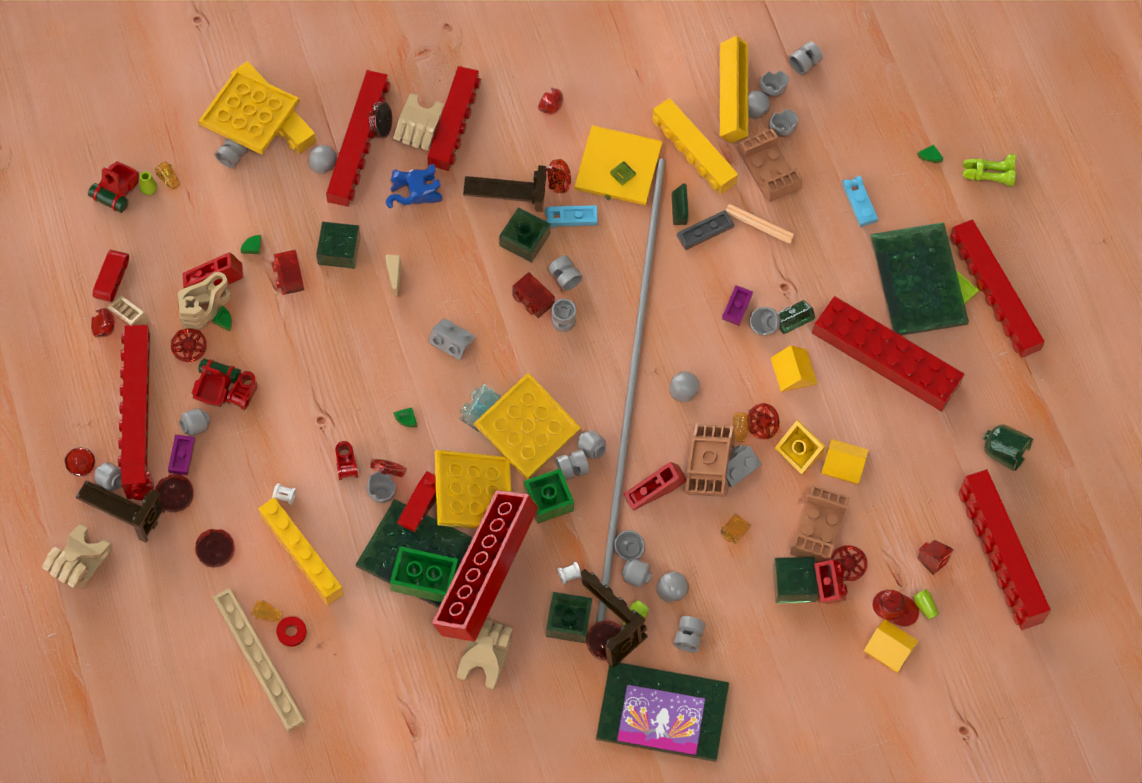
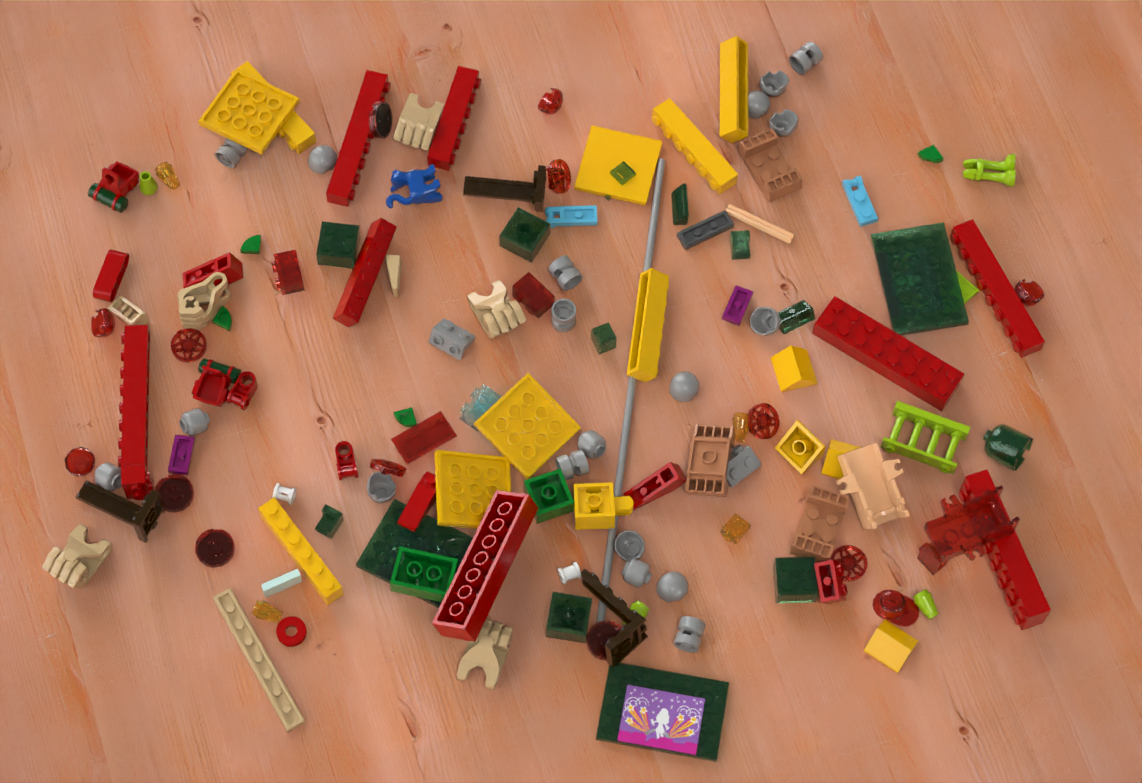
none -> light aqua tile [261,569,302,597]
none -> clear green panel [315,504,344,539]
none -> red brick [332,218,397,327]
none -> clear red piece [391,411,457,464]
none -> tan piece [467,280,527,339]
none -> yellow brick [574,482,633,530]
none -> clear green panel [591,322,617,354]
none -> yellow brick [627,268,669,383]
none -> clear green panel [729,230,750,260]
none -> light nougat piece [836,443,910,530]
none -> lime fence [880,401,970,474]
none -> clear red piece [924,485,1020,563]
none -> clear red hair [1014,279,1045,306]

